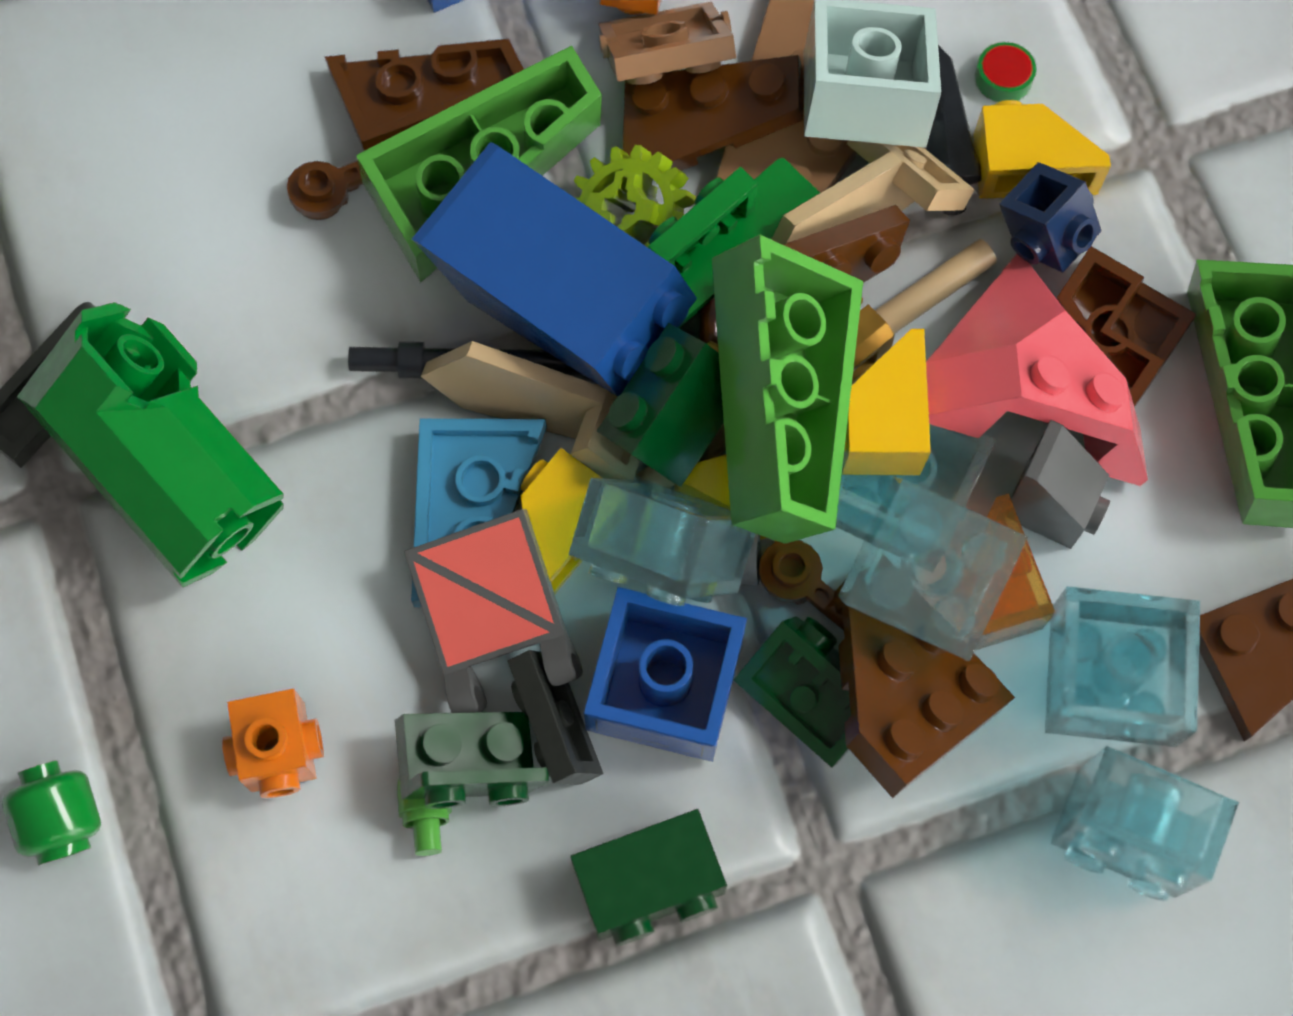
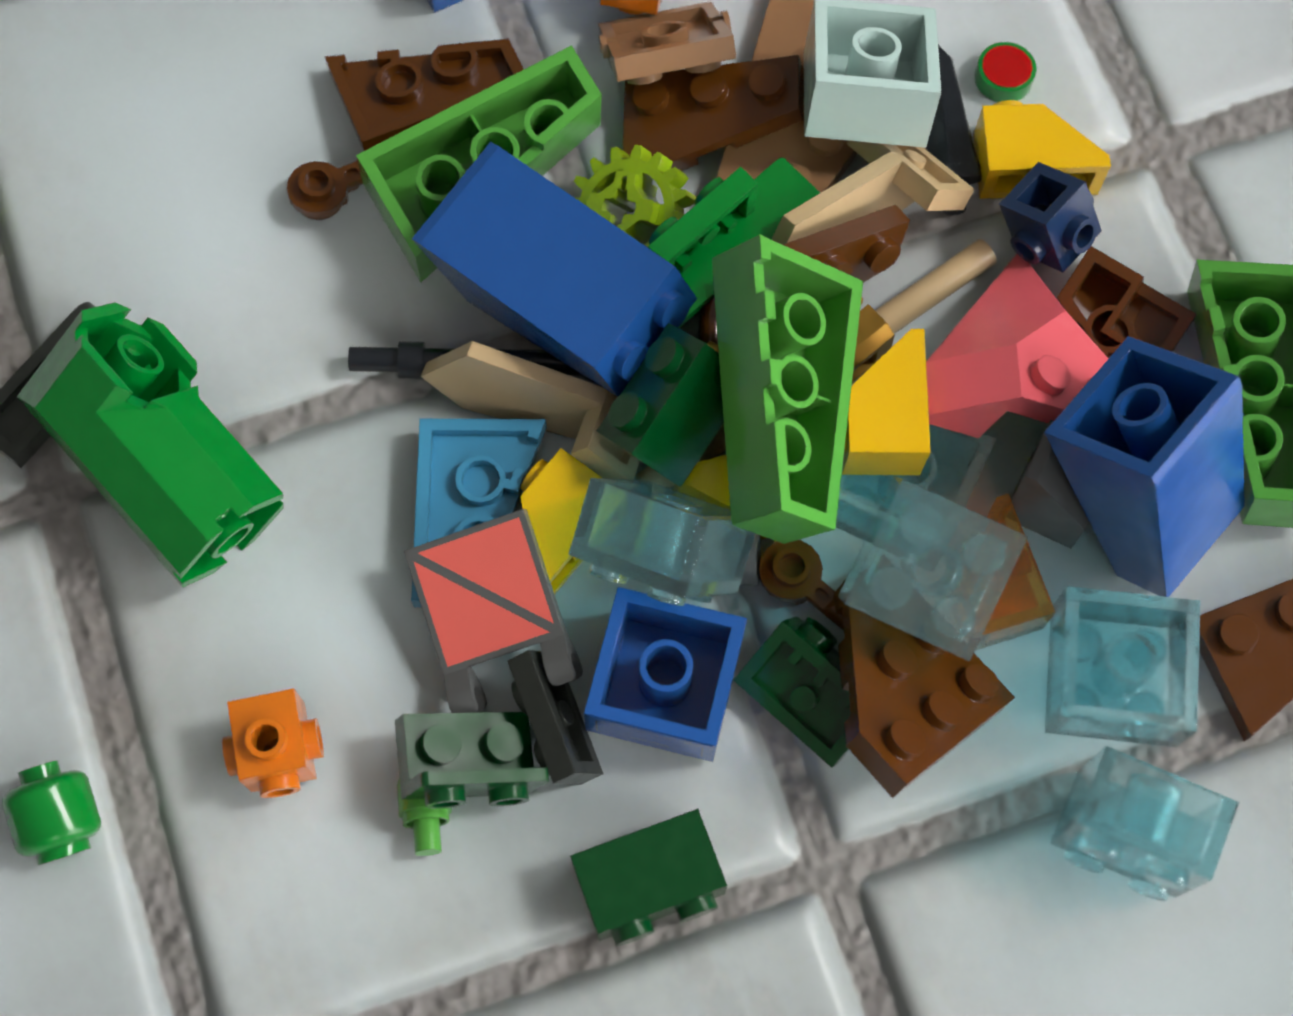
none -> blue slope [1044,336,1245,600]

